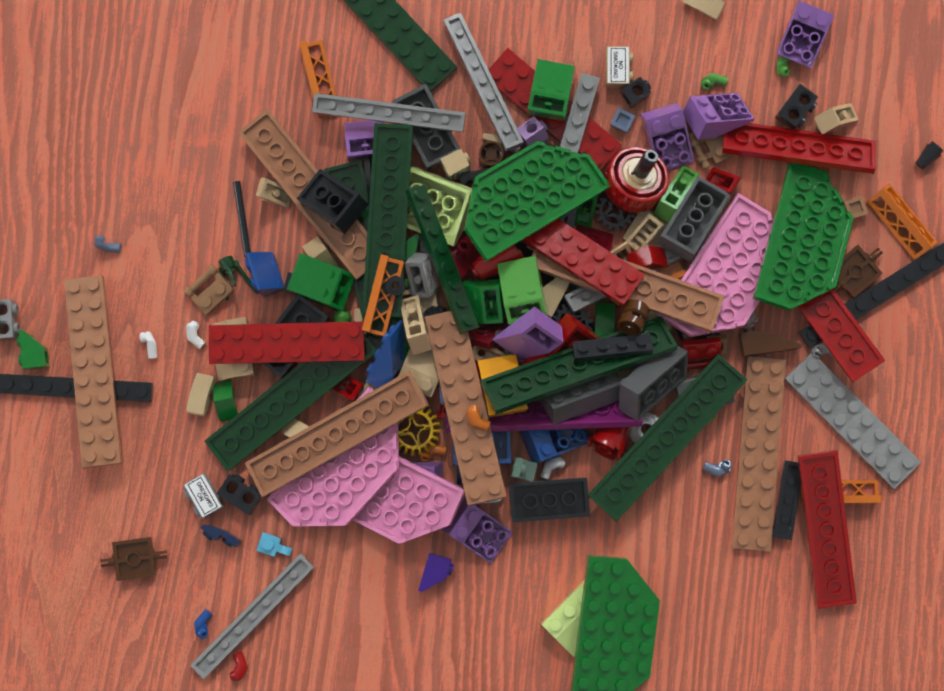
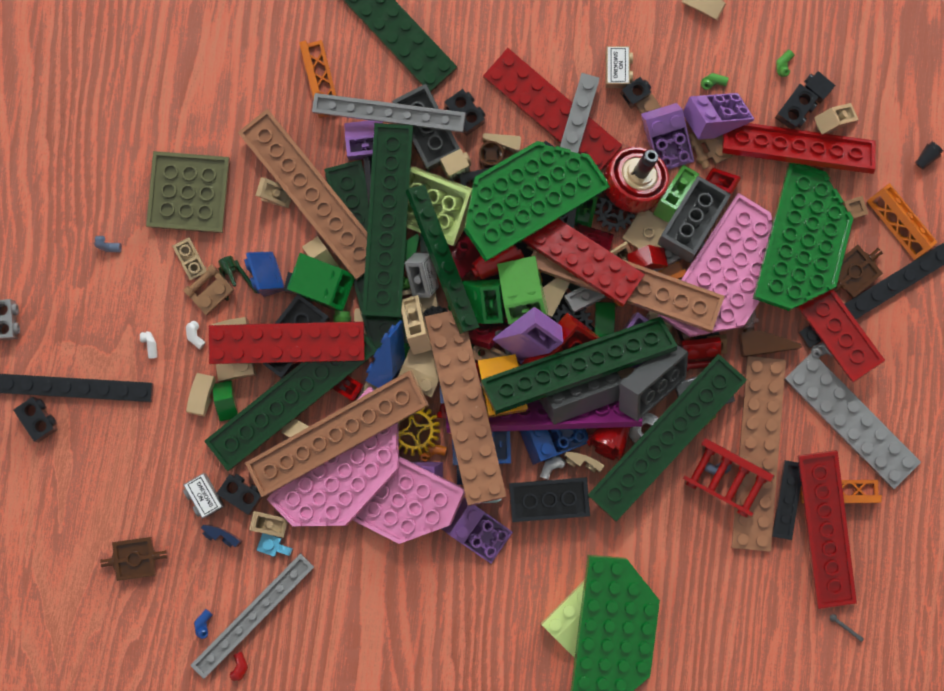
green slope [17,330,50,370] -> none
nougat plate [64,275,122,469] -> none
black bar [233,181,251,257] -> none
black slope [296,169,369,234] -> none
orange fence [362,254,404,336] -> none
black plate [386,276,405,295] -> none
dark purple slope [418,553,454,592] -> none
light grey plate [444,13,524,152] -> none
orange arm [466,405,491,431] -> none
sand green slope [510,457,537,481] -> none
lavender brick [517,116,549,147] -> none
green slope [527,59,575,121] -> none
black plate [572,333,653,362] -> none
sand blue plate [610,108,635,134] -> none
reddish brown wheel [617,299,650,335] -> none
tan slope [625,212,665,251] -> none
medium lavender slope [776,0,834,68] -> none
none -> black brick [13,397,58,442]
none -> olive plate [146,151,230,233]
none -> tan slope [172,237,207,280]
none -> tan slope [249,511,288,538]
none -> black brick [444,89,486,136]
none -> tan slope [564,452,605,473]
none -> medium nougat plate [636,94,661,114]
none -> red fence [683,438,775,518]
none -> black brick [804,71,836,103]
none -> dark grey hinge [830,614,864,642]

